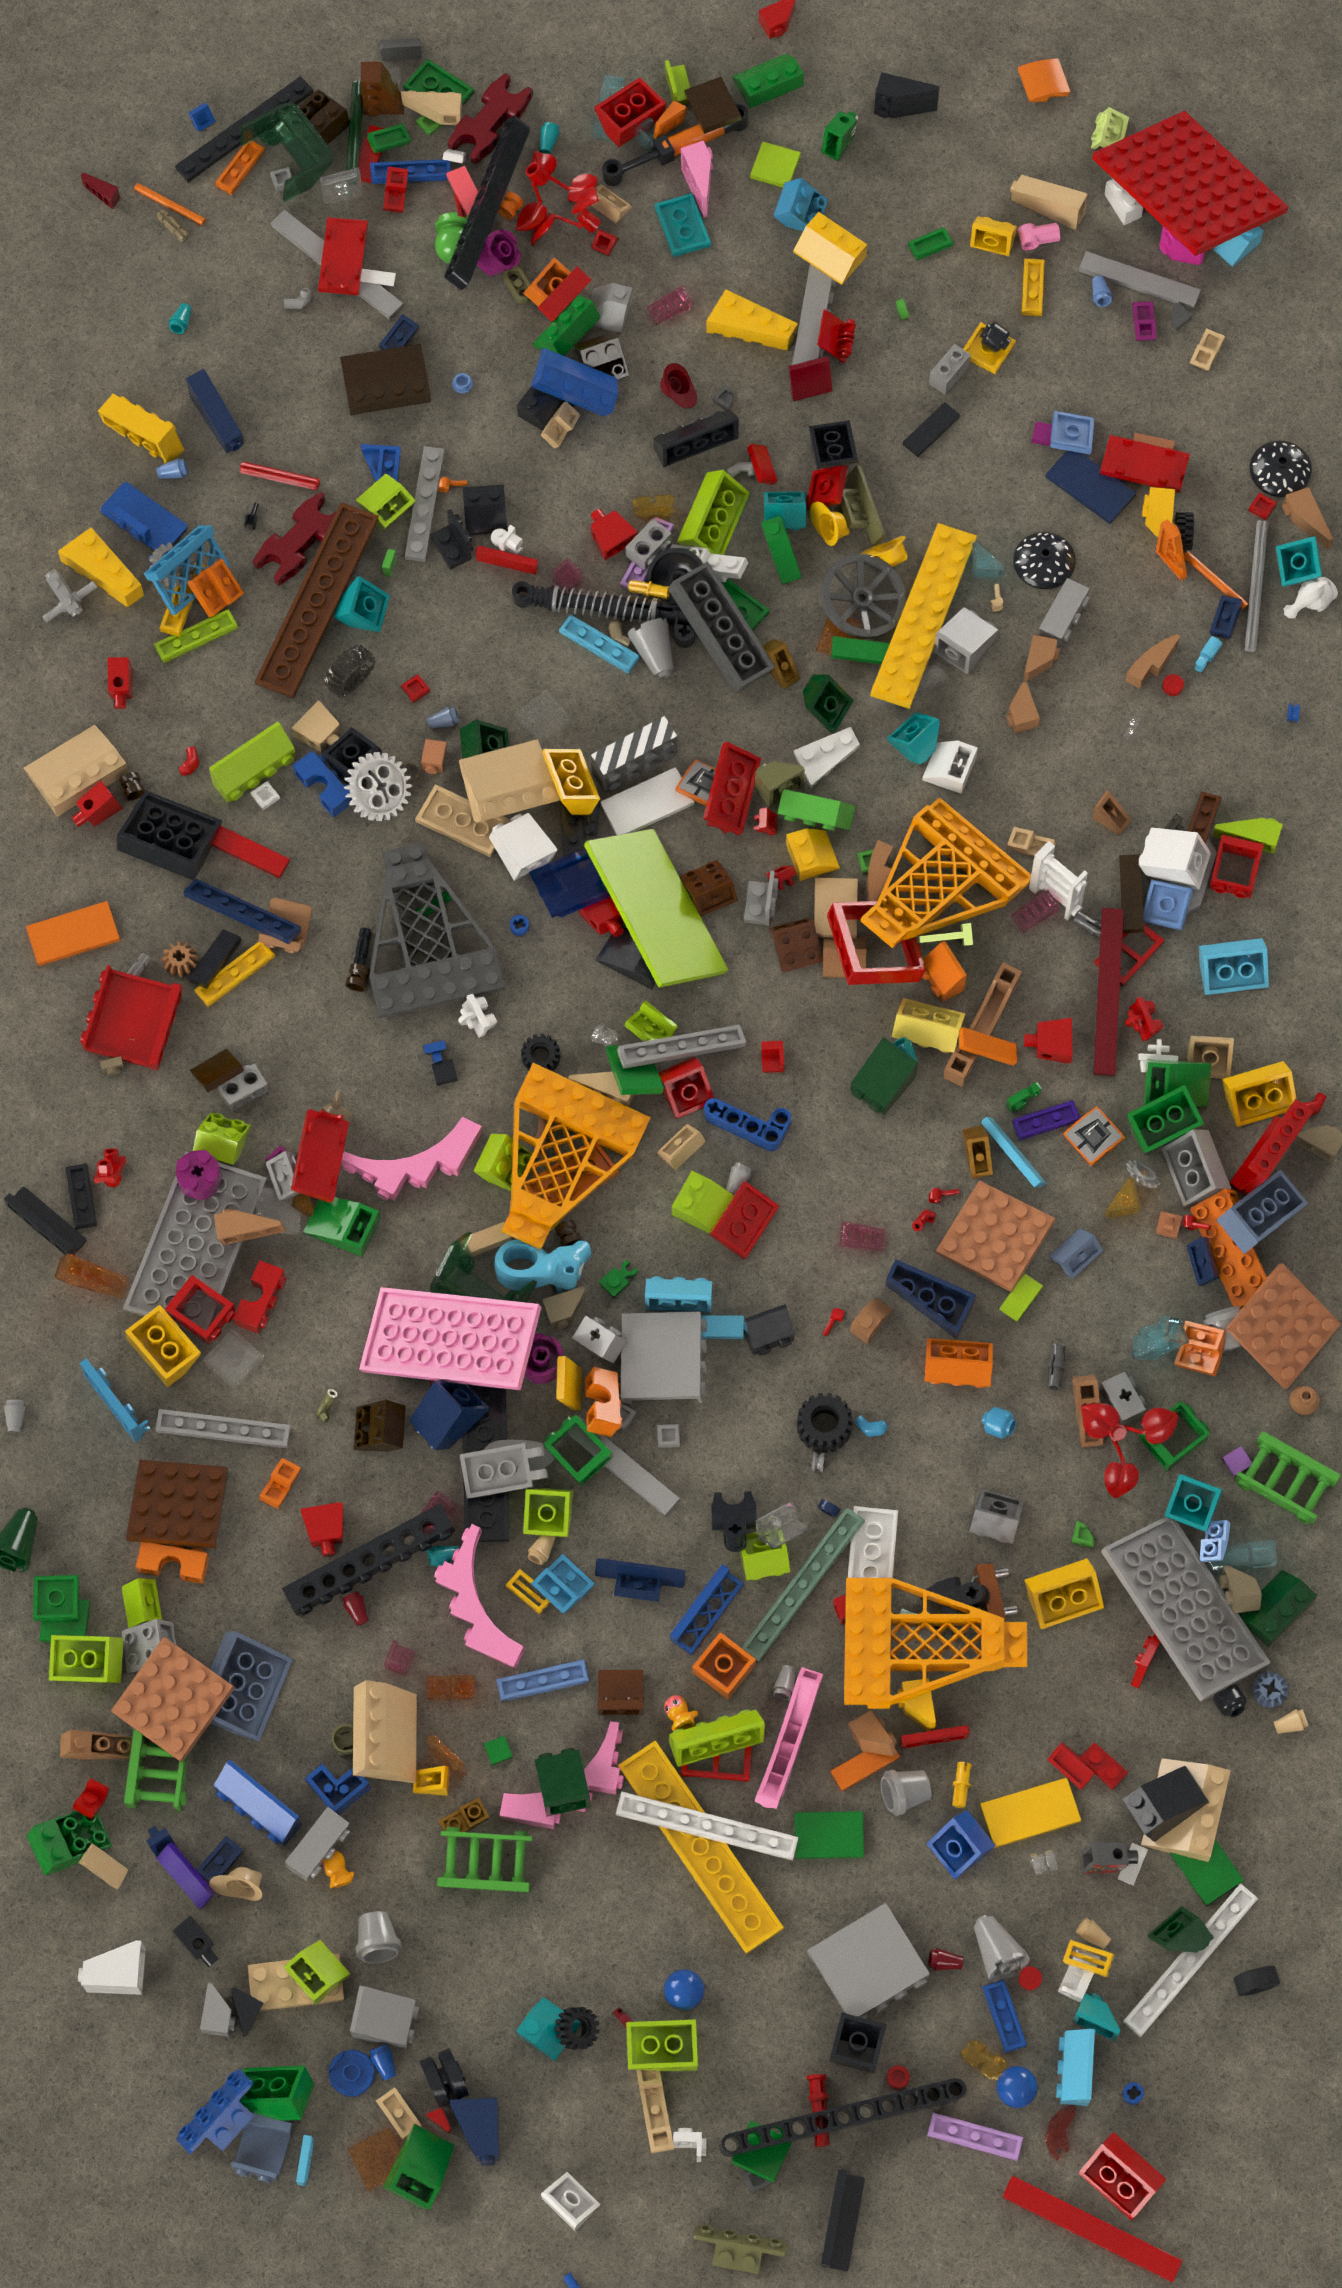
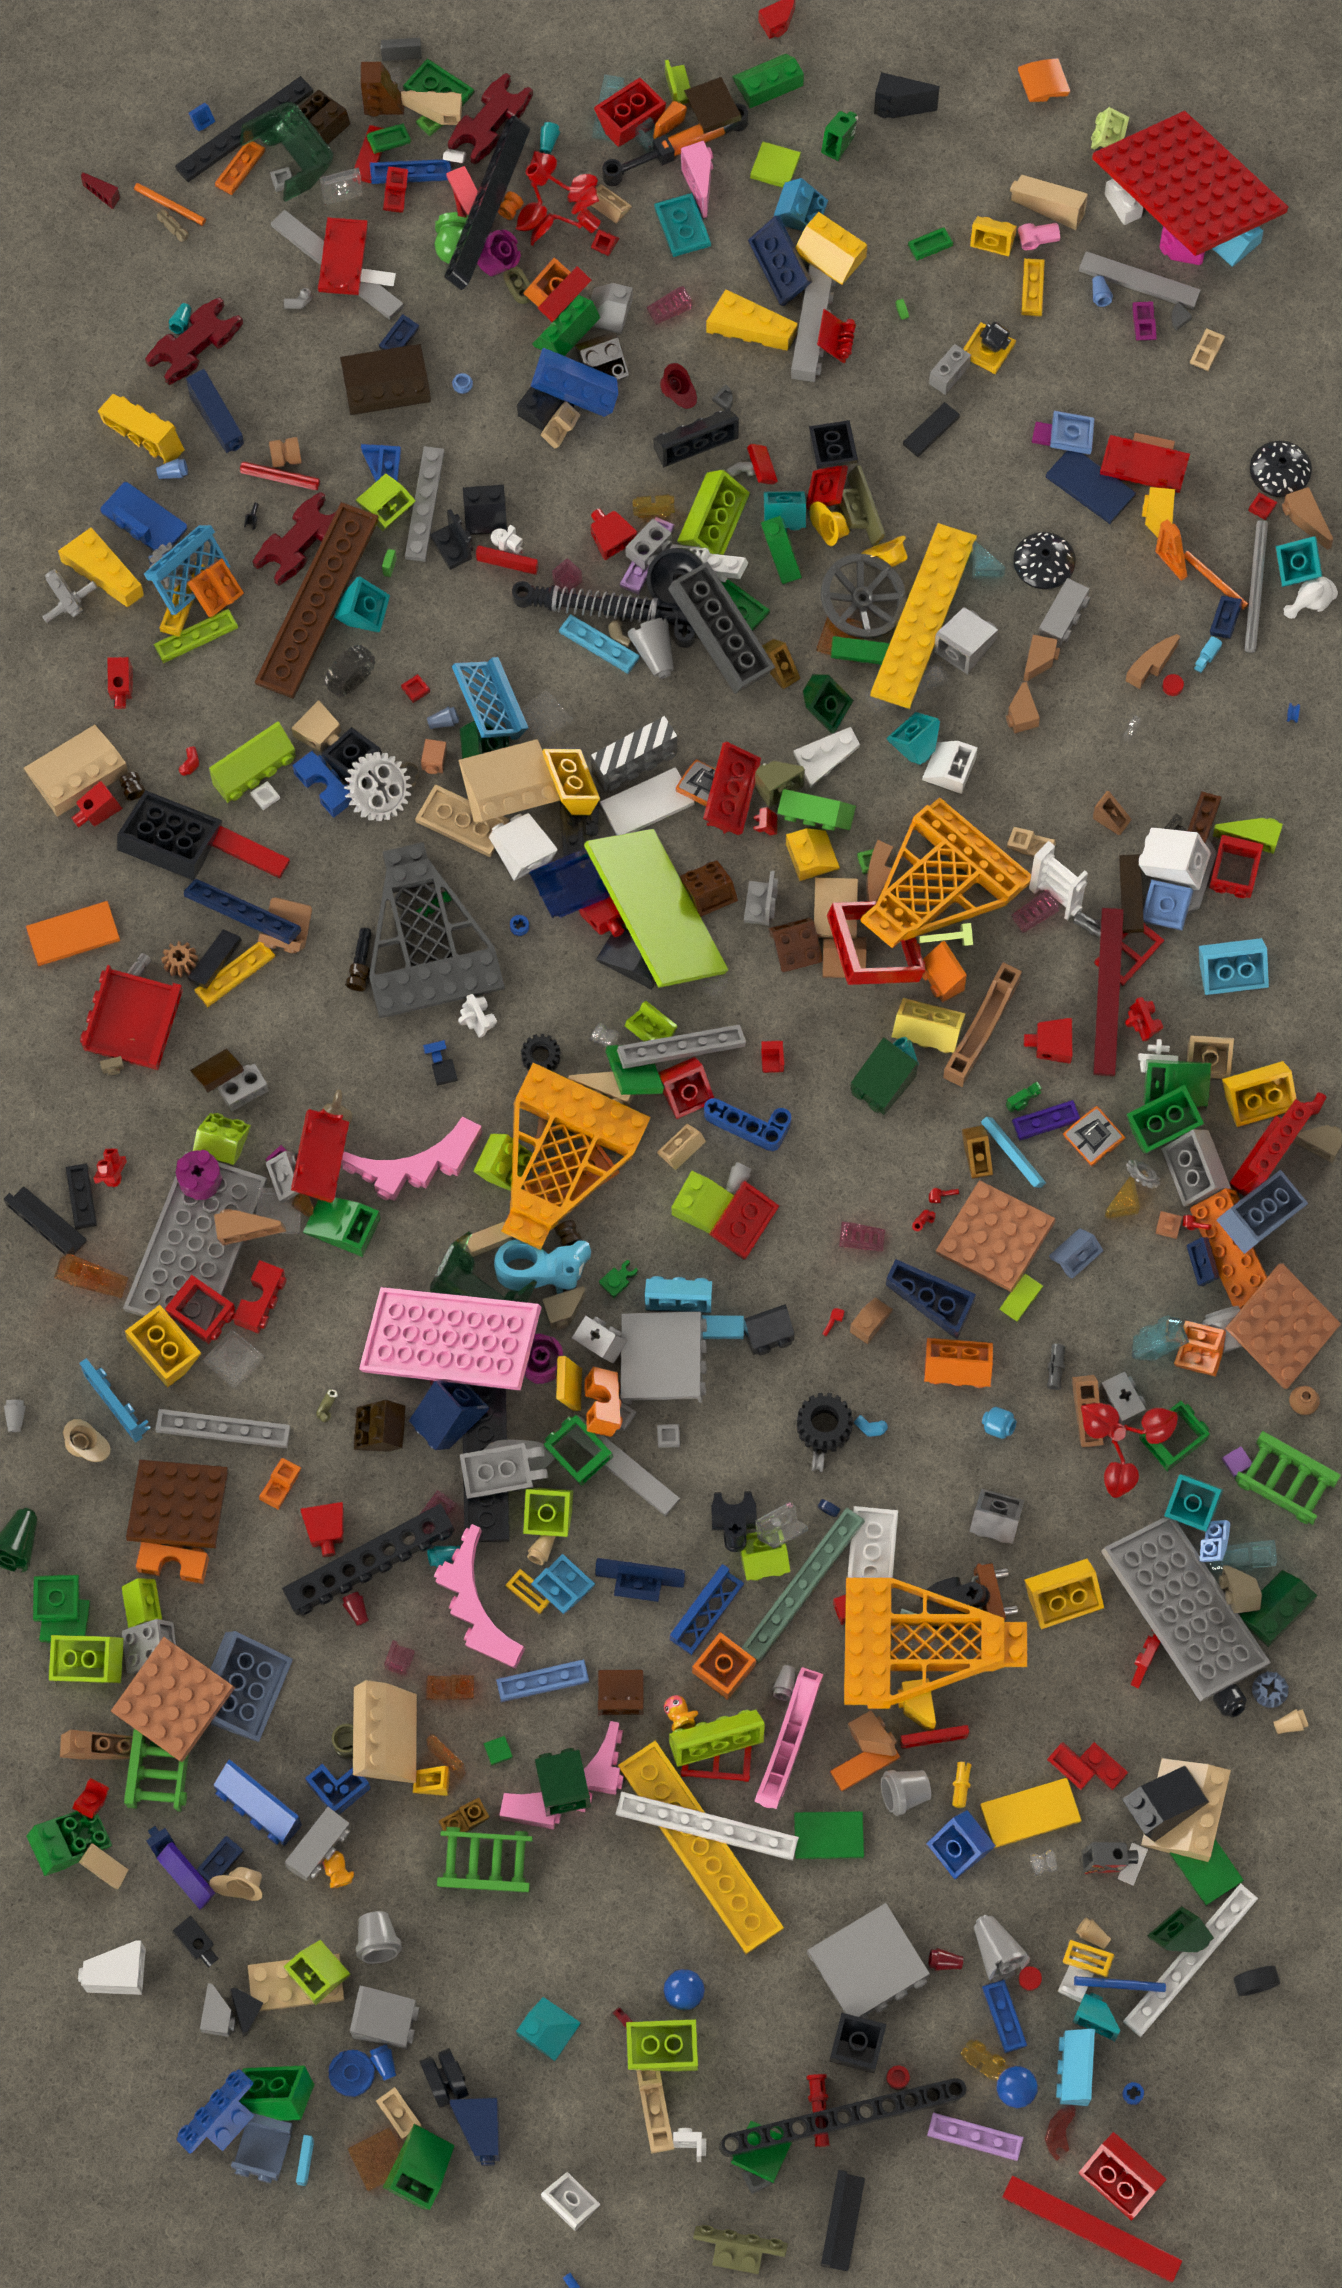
dark green axle [346,80,363,184] -> none
red slope [426,2108,452,2134] -> none
orange hand [438,477,467,493] -> none
black tyre [555,2007,600,2050] -> none
yellow axle [628,580,670,600] -> none
red tile [766,865,797,890] -> none
dark red tile [788,356,832,401] -> none
orange tile [959,1027,1017,1066] -> none
tan hand [990,584,1003,612] -> none
bright green tile [1071,1521,1094,1549] -> none
black tyre [1175,512,1194,550] -> none
none -> tan piece [63,1419,111,1462]
none -> dark red piece [145,297,243,385]
none -> medium nougat wheel [269,437,302,468]
none -> dark azure fence [452,657,528,740]
none -> dark blue tile [748,215,812,306]
none -> blue bar [1074,1976,1166,1992]

